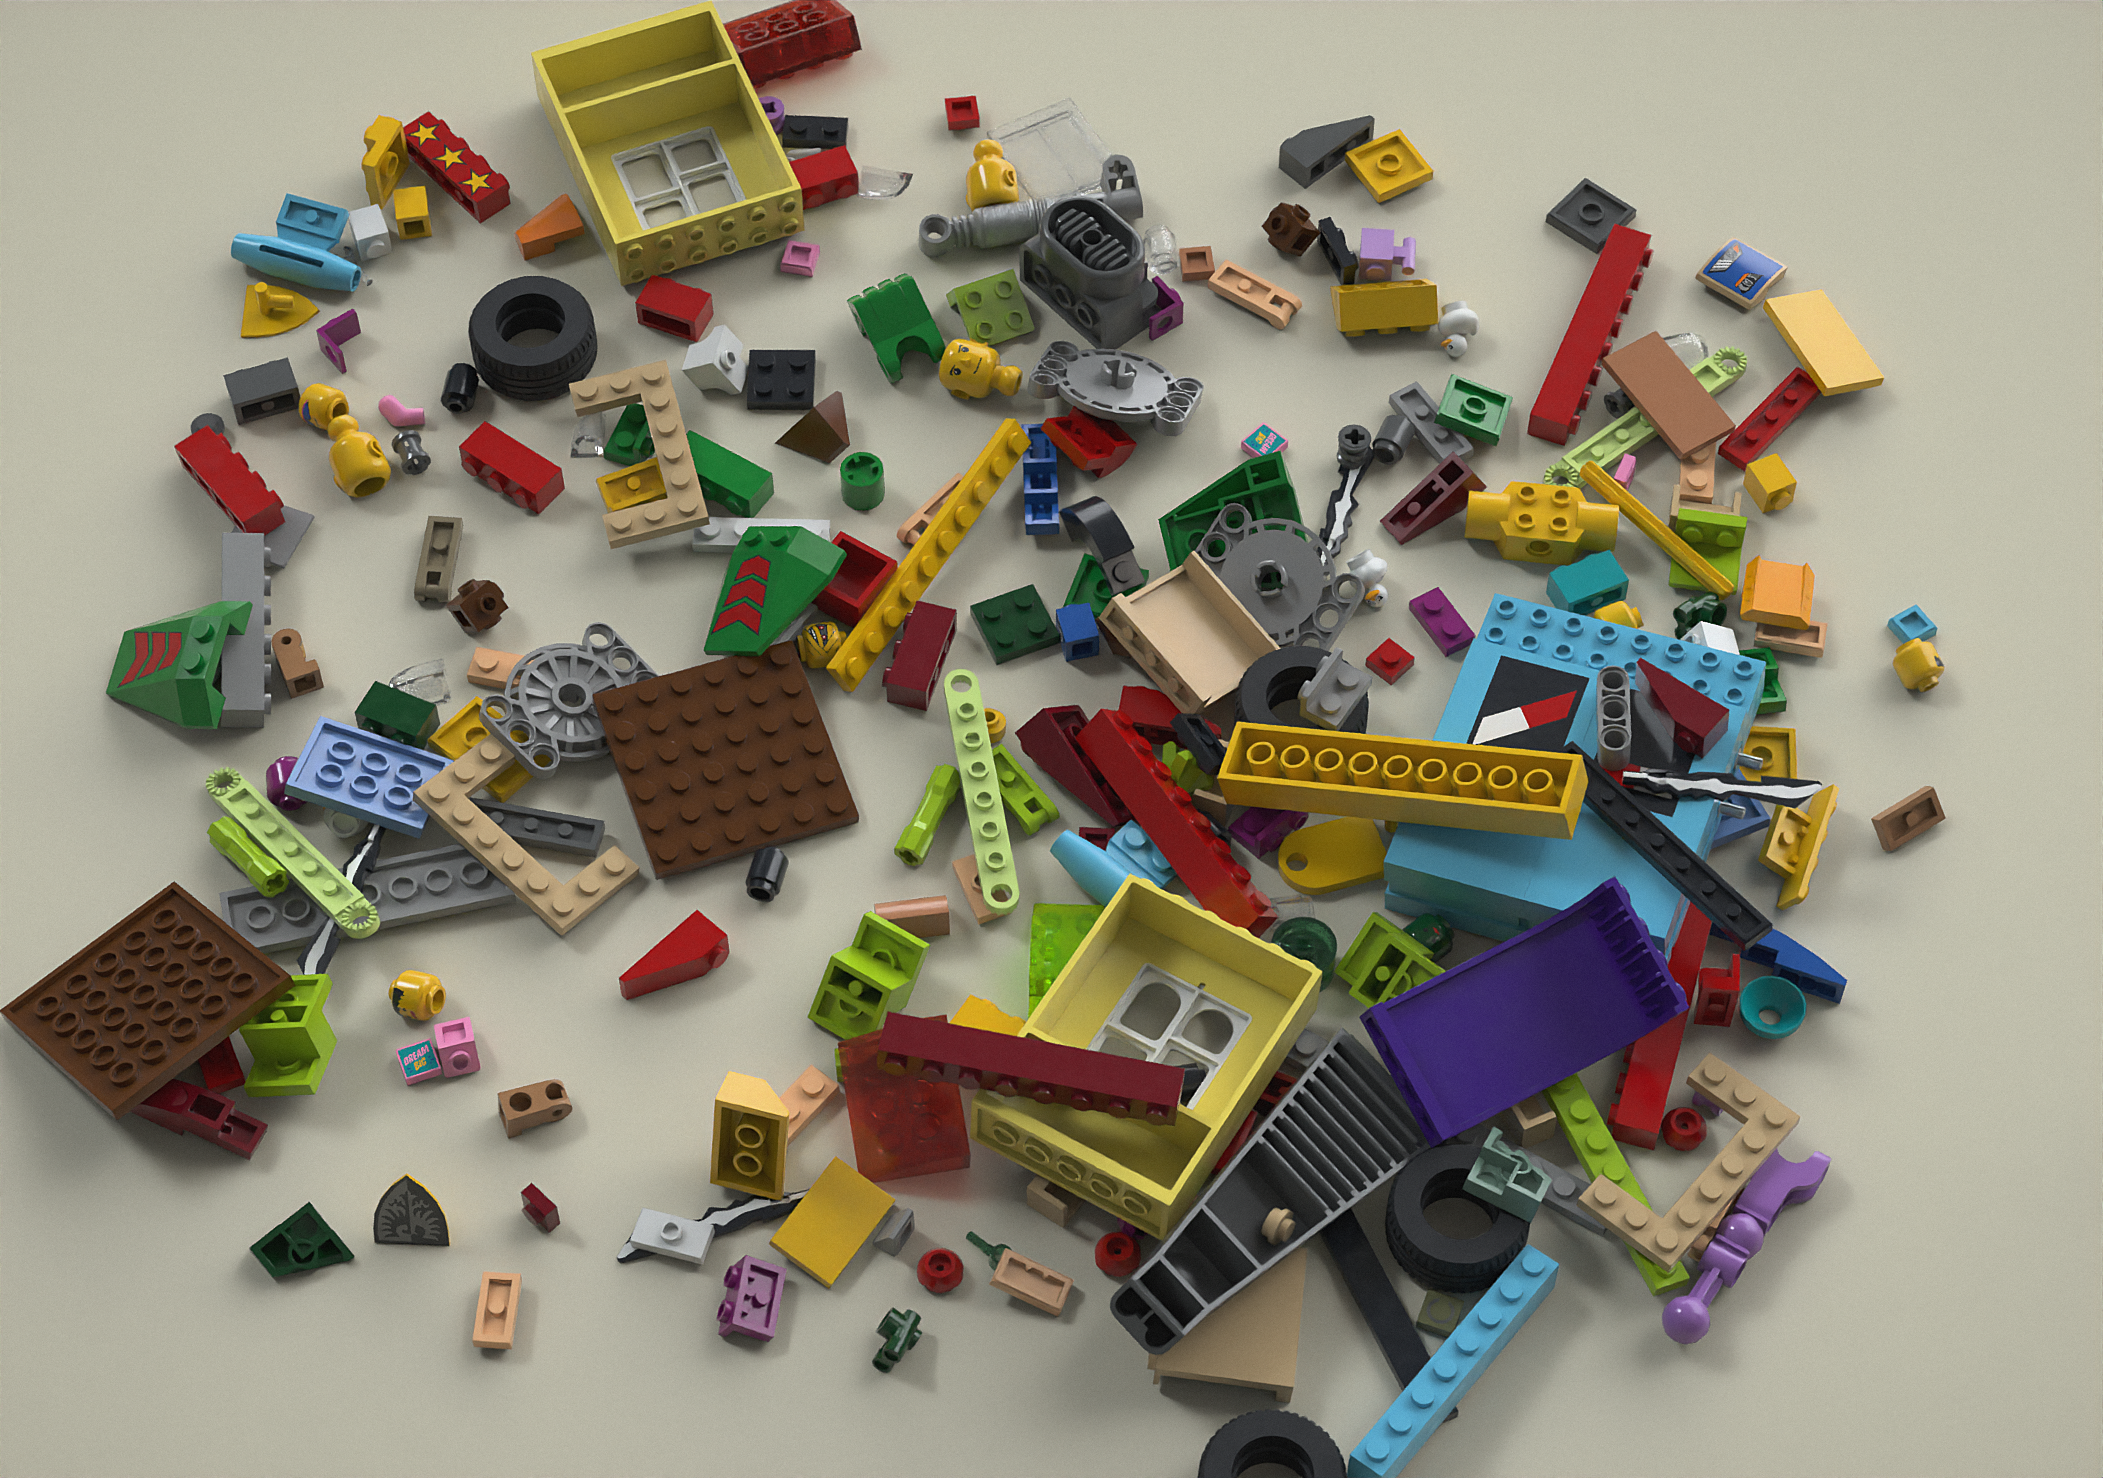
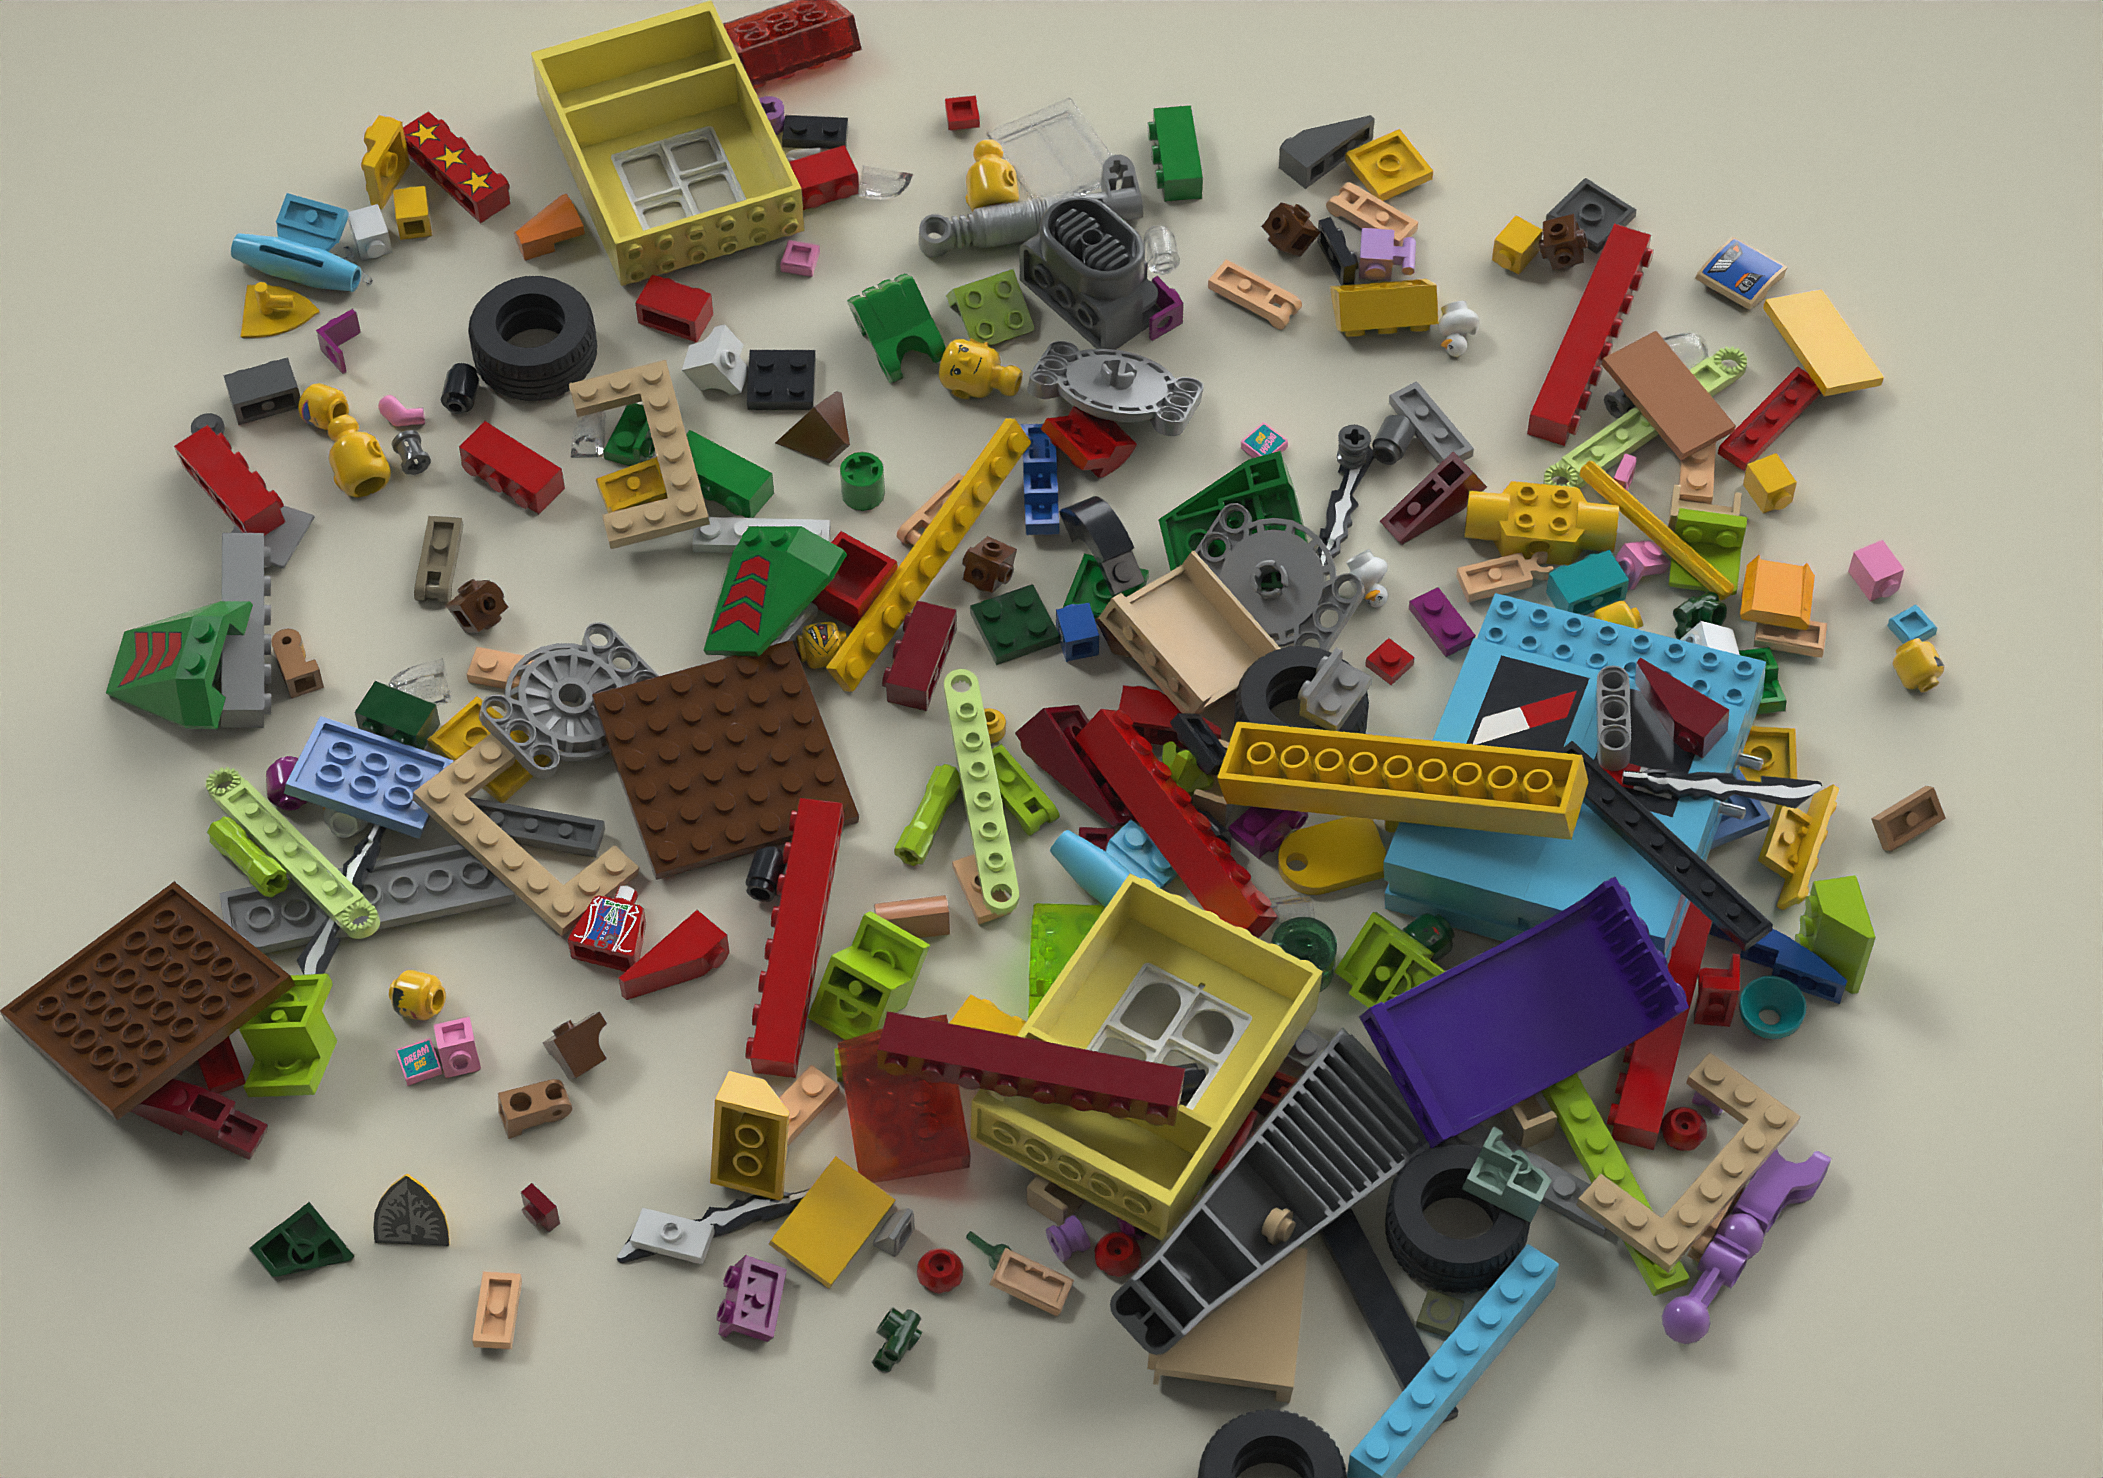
nougat tile [1178,246,1215,282] -> none
green tile [1434,374,1513,446] -> none
none -> reddish brown brick [542,1012,607,1079]
none -> red torso [568,886,646,972]
none -> red brick [745,798,844,1078]
none -> reddish brown brick [962,536,1017,593]
none -> medium lavender wheel [1046,1215,1090,1262]
none -> green brick [1147,105,1203,202]
none -> light nougat plate [1326,182,1418,247]
none -> light nougat plate [1456,551,1554,603]
none -> yellow brick [1492,215,1543,275]
none -> reddish brown brick [1539,214,1588,270]
none -> bright pink bracket [1615,540,1671,590]
none -> lime slope [1795,875,1876,994]
none -> bright pink brick [1848,540,1905,601]

